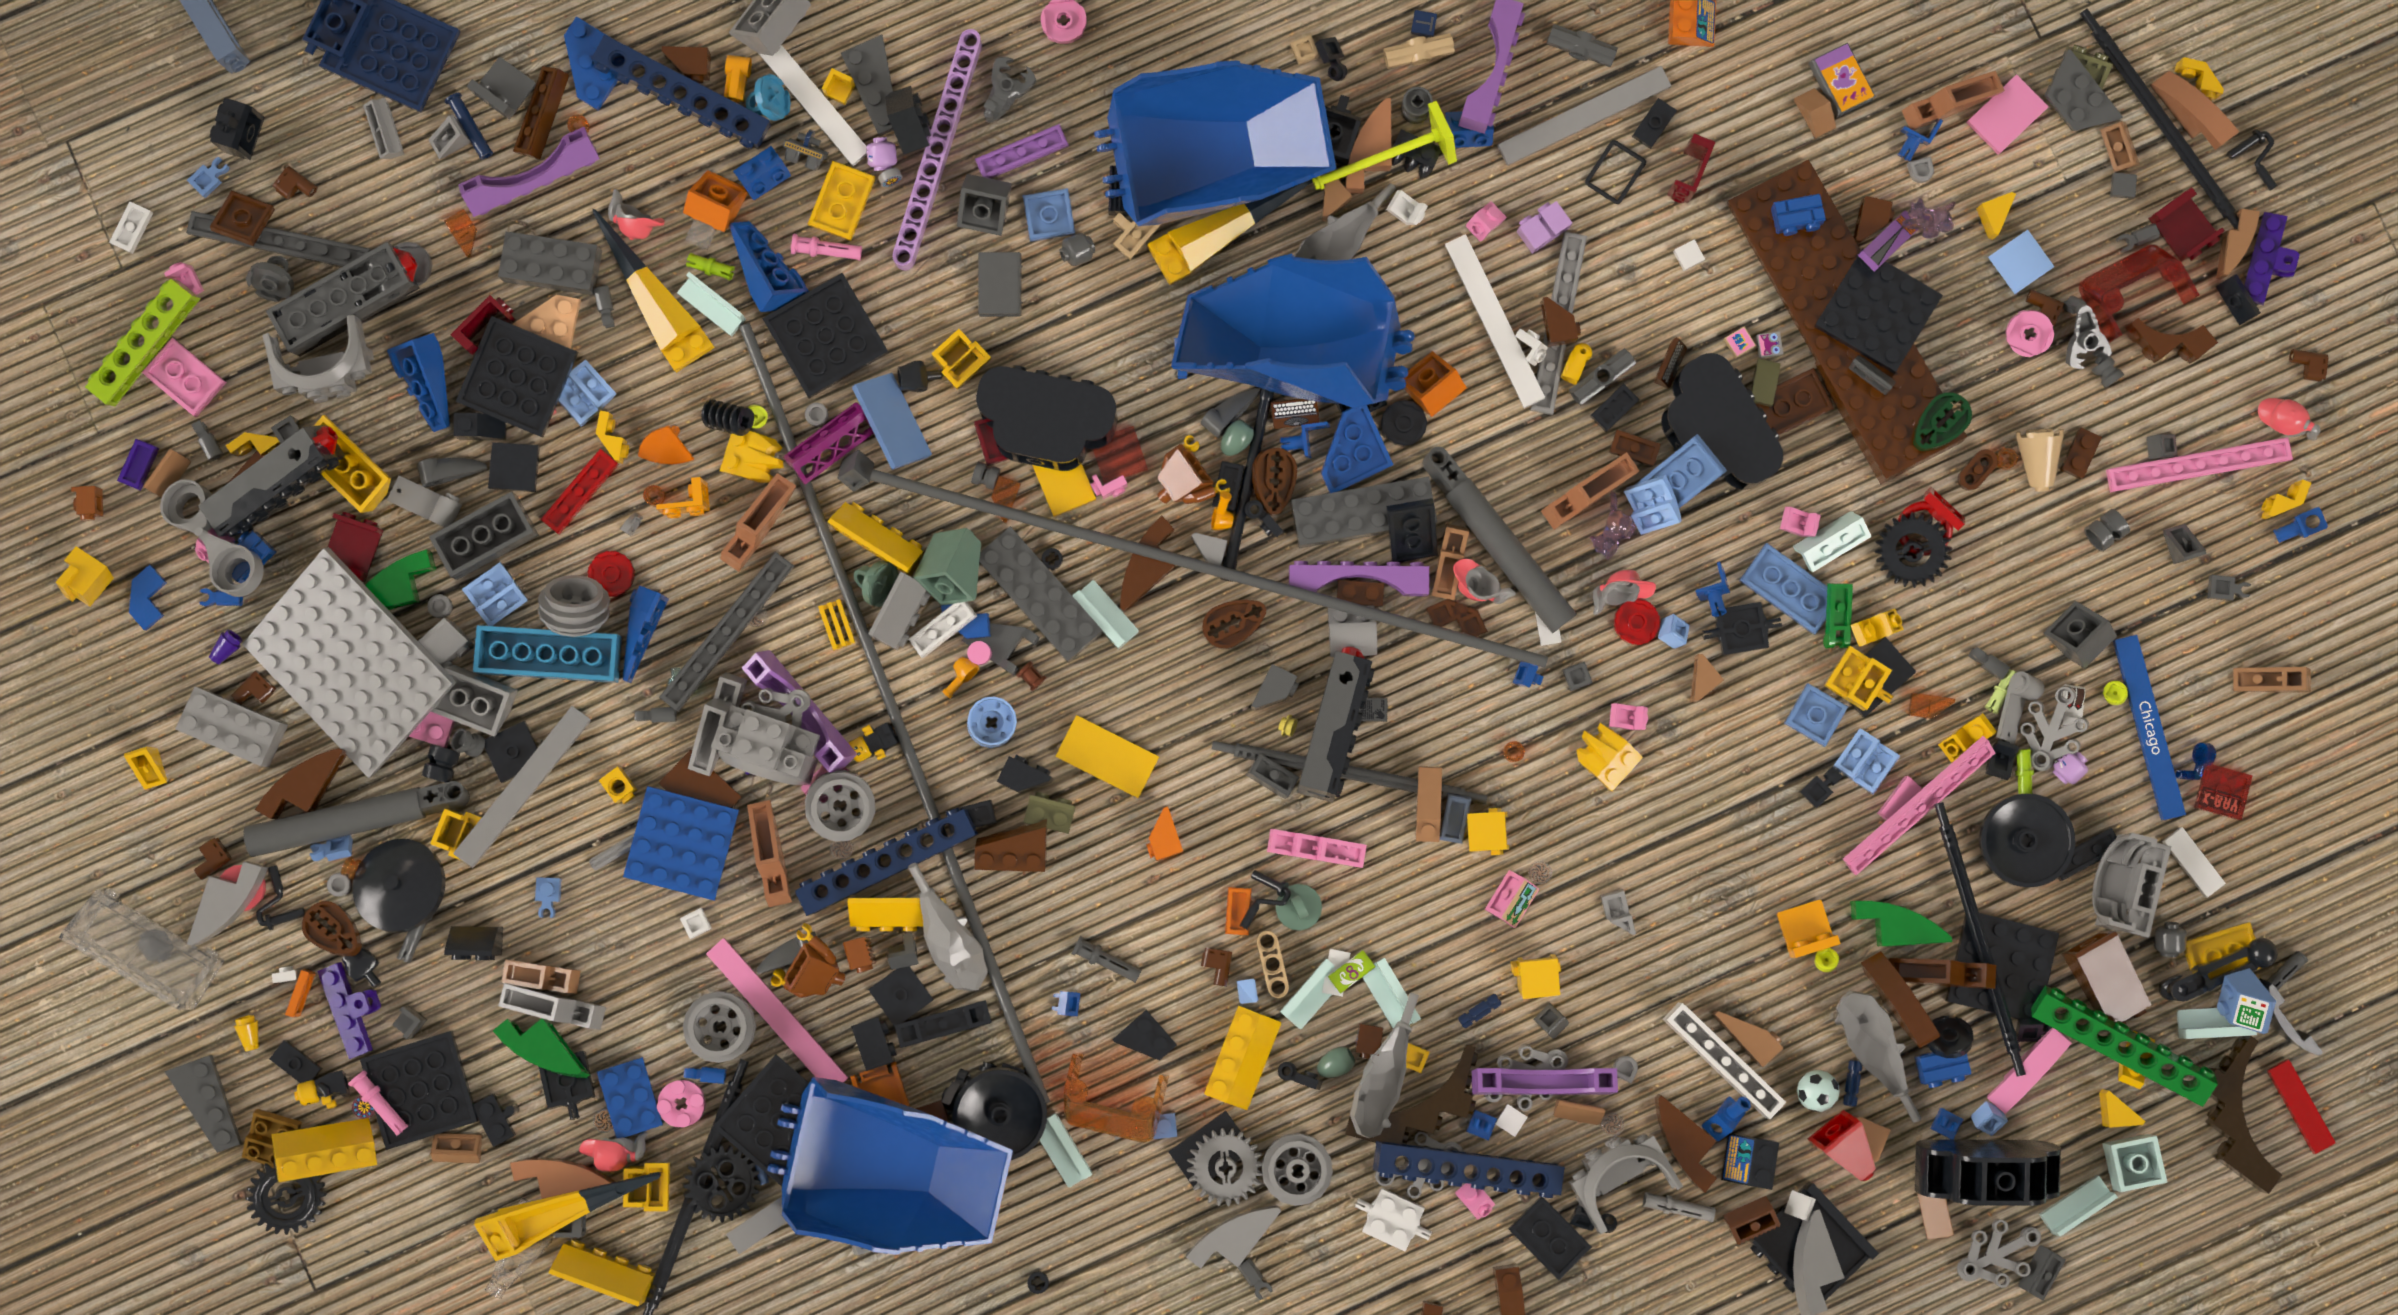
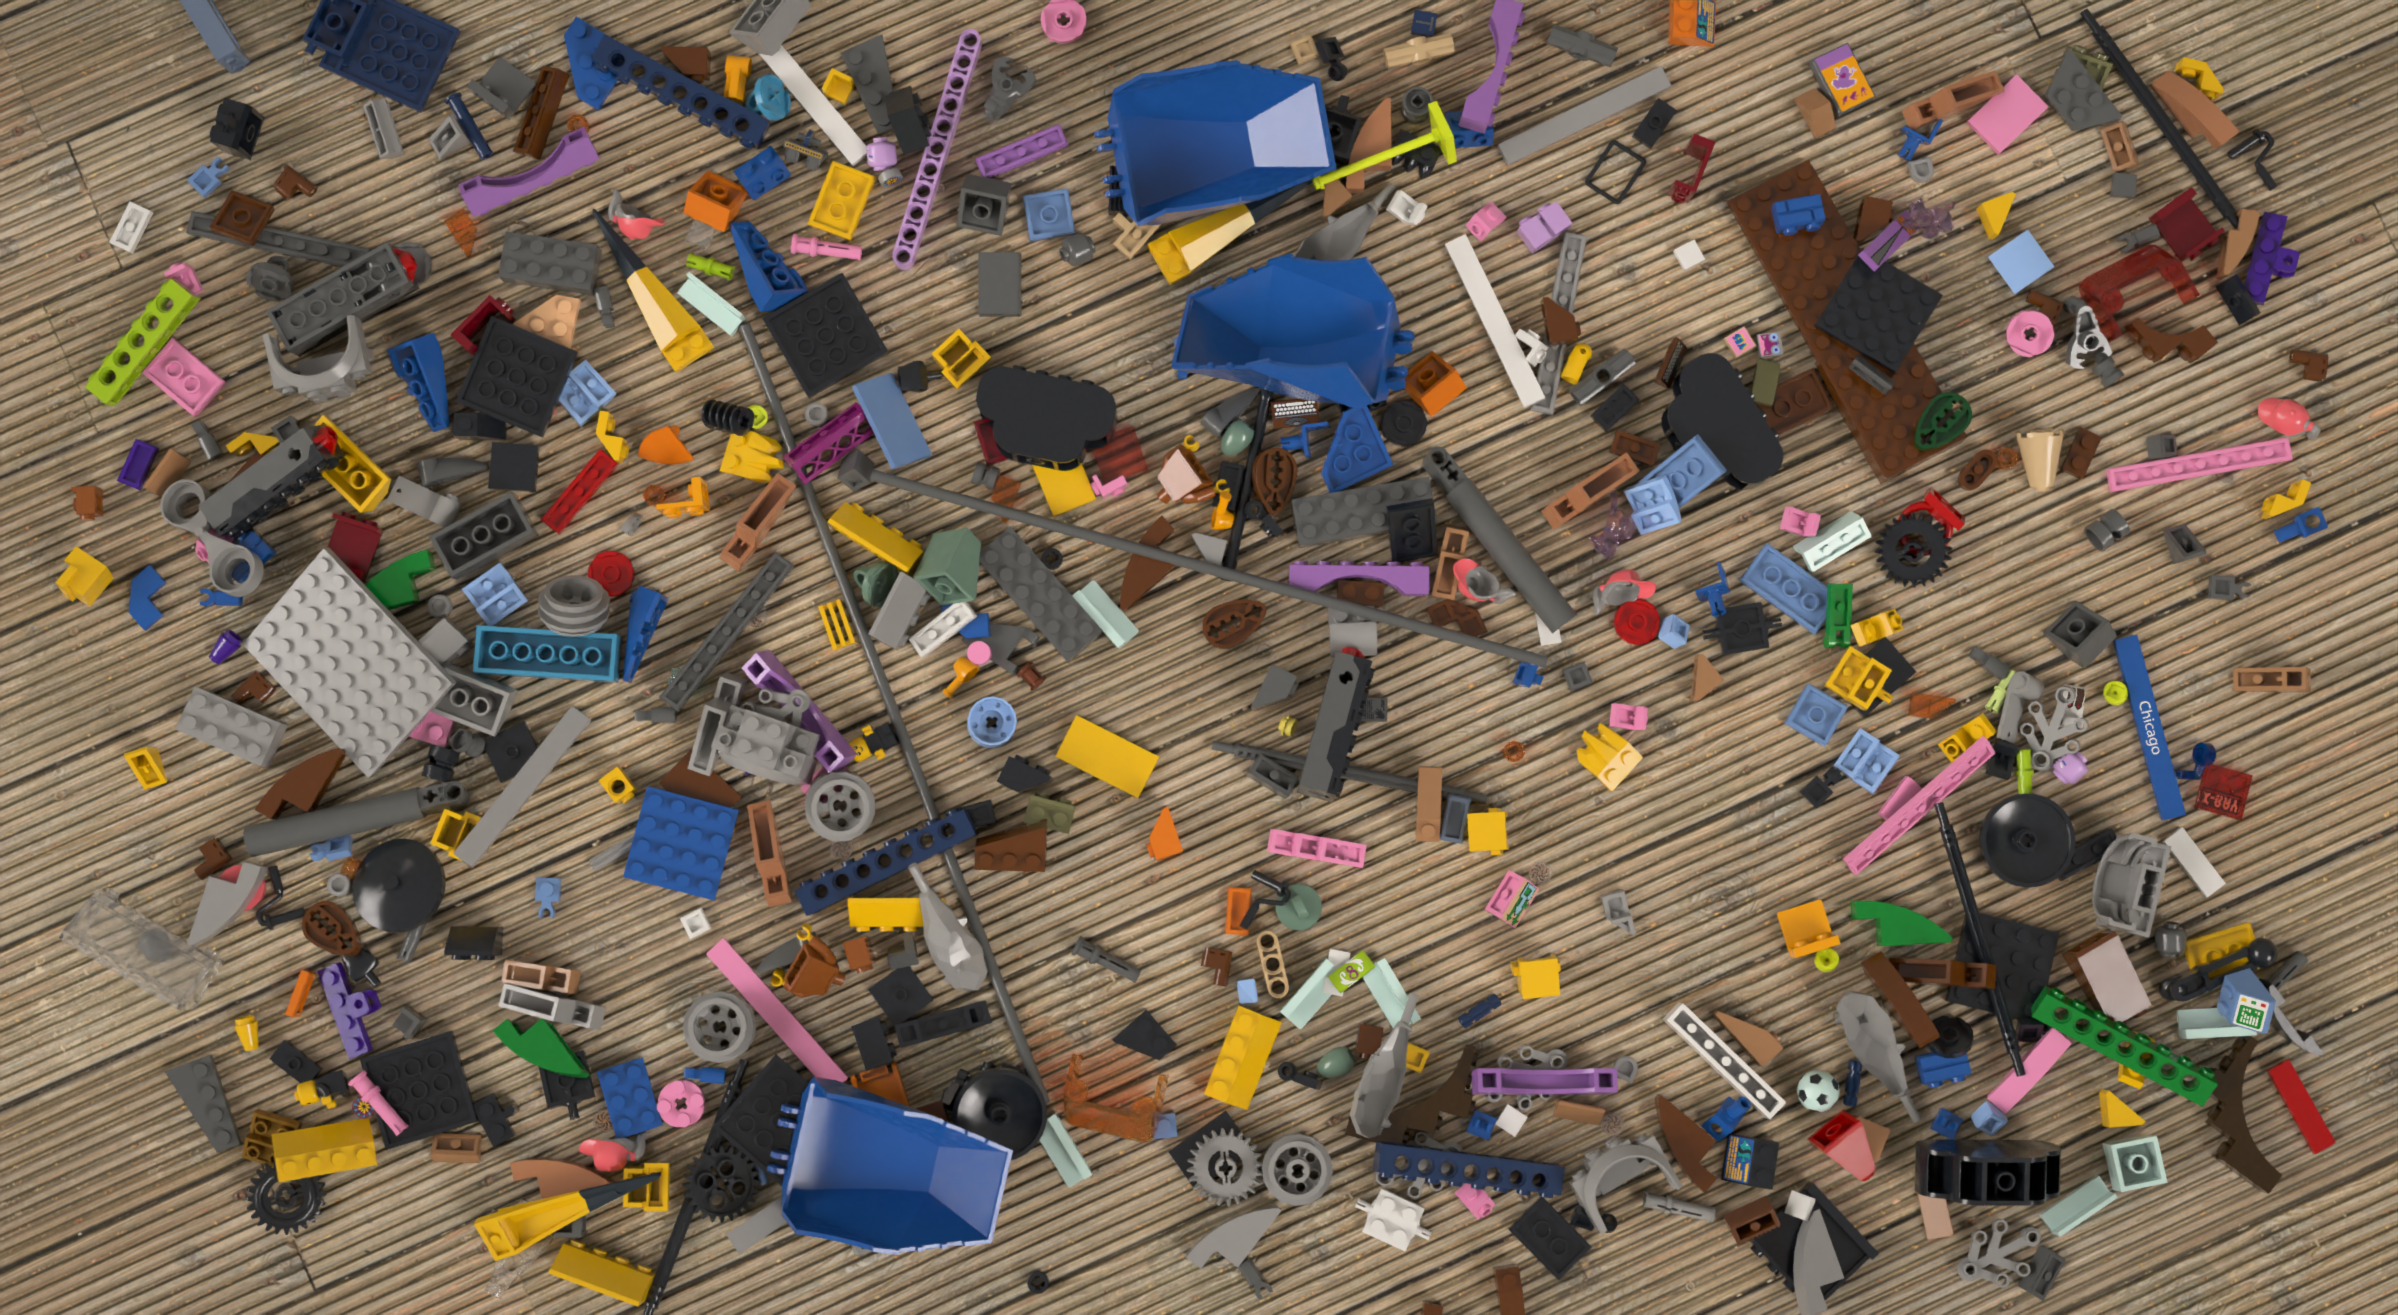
white plate [272,966,301,983] -> none
blue tile [1052,991,1081,1016] -> none
dark grey slope [1533,1003,1569,1039] -> none

